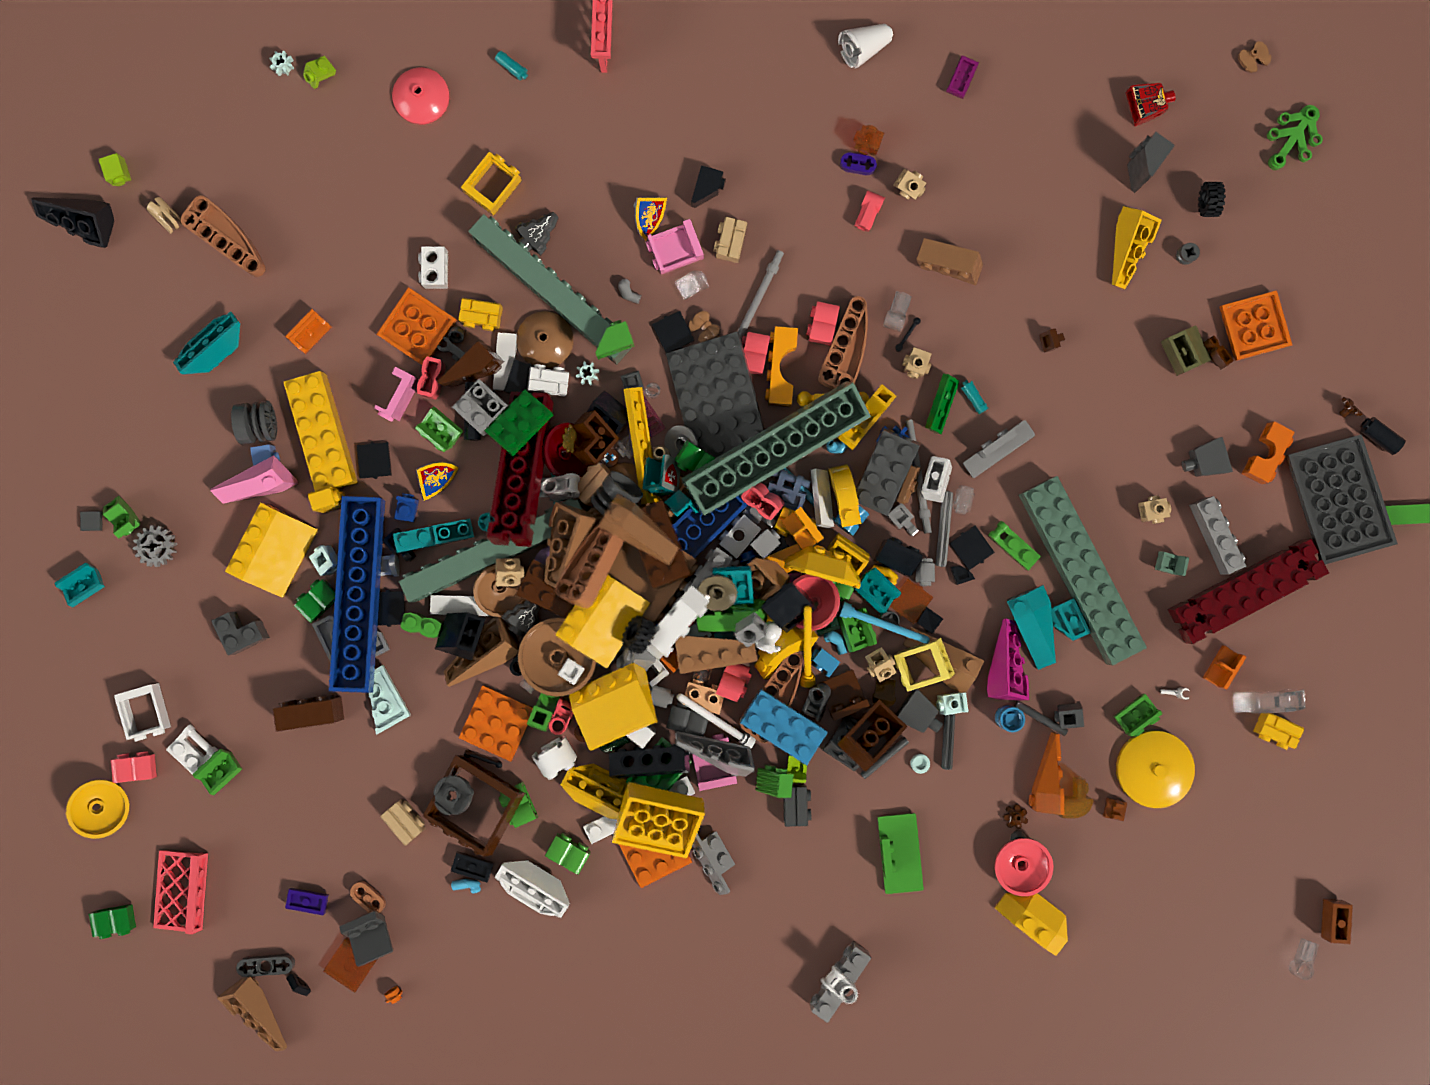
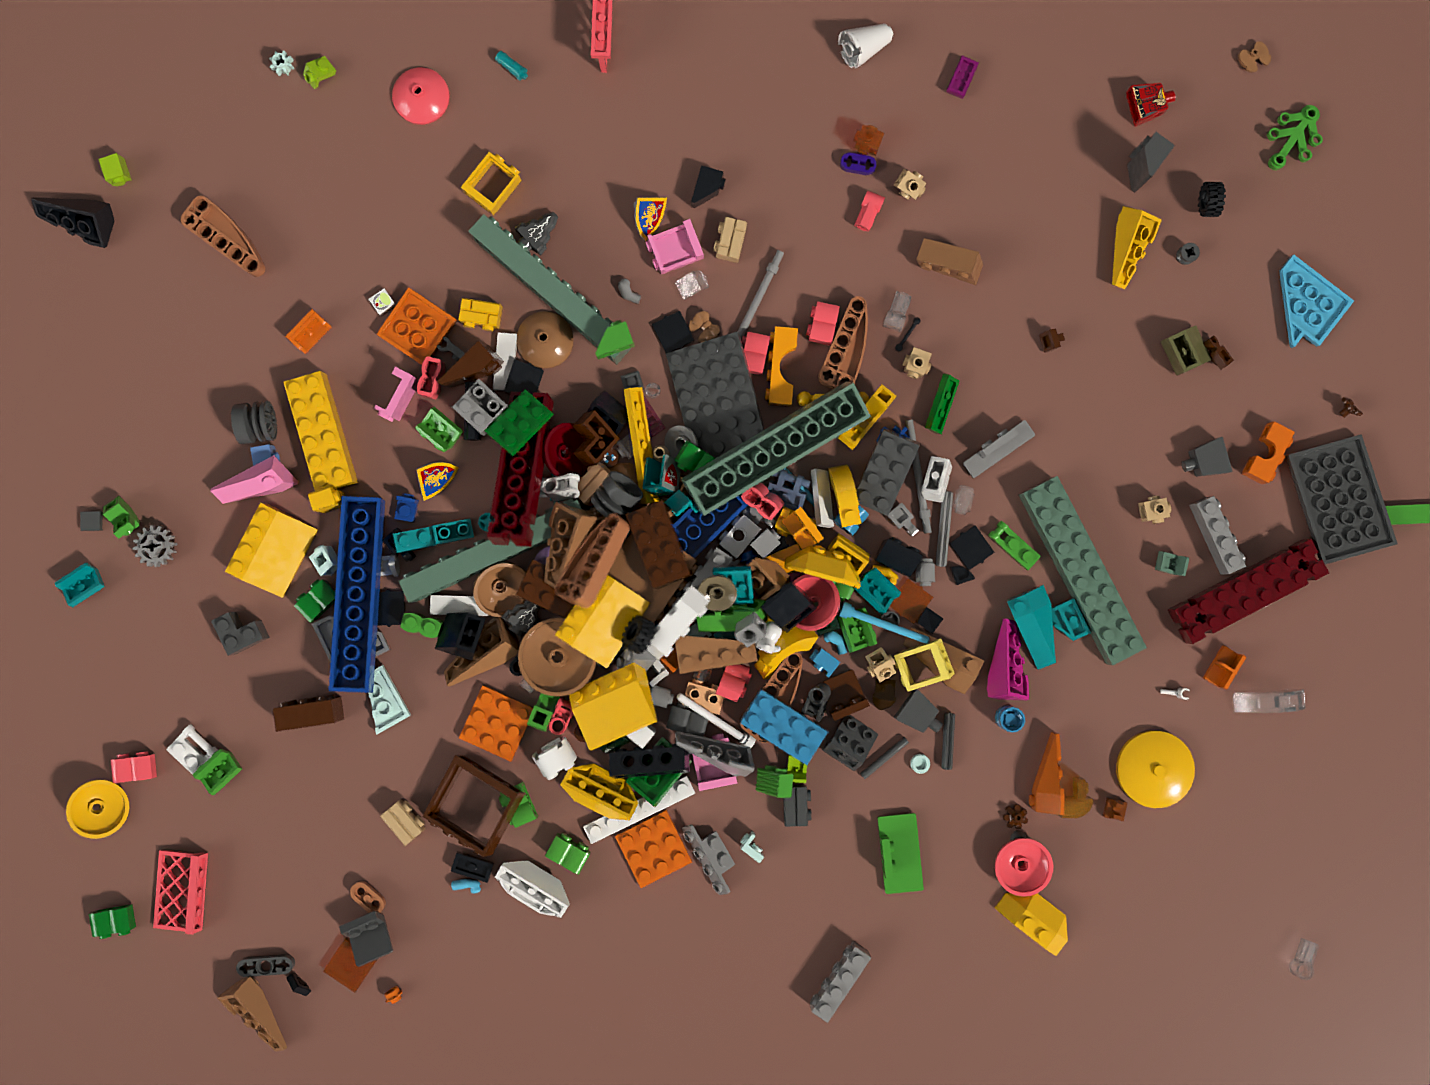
white window [114,683,171,742] -> none
tan arm [147,197,182,234] -> none
teal wedge [173,312,240,375] -> none
dark purple plate [285,888,329,915] -> none
black piece [357,442,392,479] -> none
white brick [418,247,448,289] -> none
dark grey plate [433,776,474,815] -> none
dark grey hinge [448,326,464,343] -> none
black hinge [464,750,502,768] -> none
tan brick [495,558,524,586] -> none
white brick [527,364,569,397] -> none
white tile [558,658,585,685] -> none
clear yellow piece [563,424,578,453] -> none
light aqua gear [576,361,600,386] -> none
medium nougat wedge [599,494,679,565] -> none
yellow slope [612,782,705,858] -> none
yellow piece [800,606,815,688] -> none
white piece [821,965,858,1004] -> none
medium azure arm [826,440,848,453] -> none
reddish brown brick [837,699,908,772] -> none
medium nougat plate [897,465,922,504] -> none
light aqua brick [936,692,969,715] -> none
teal piece [961,380,988,414] -> none
dark grey bar [1014,701,1068,736] -> none
dark grey brick [1054,701,1084,729] -> none
bright green bracket [1113,693,1163,737] -> none
orange plate [1219,290,1292,361] -> none
yellow brick [1253,711,1304,750] -> none
dark orange brick [1321,898,1353,944] -> none
black brick [1360,417,1406,455] -> none
none -> tile [369,289,396,316]
none -> light aqua bracket [740,831,764,863]
none -> medium azure wing [1279,254,1354,348]

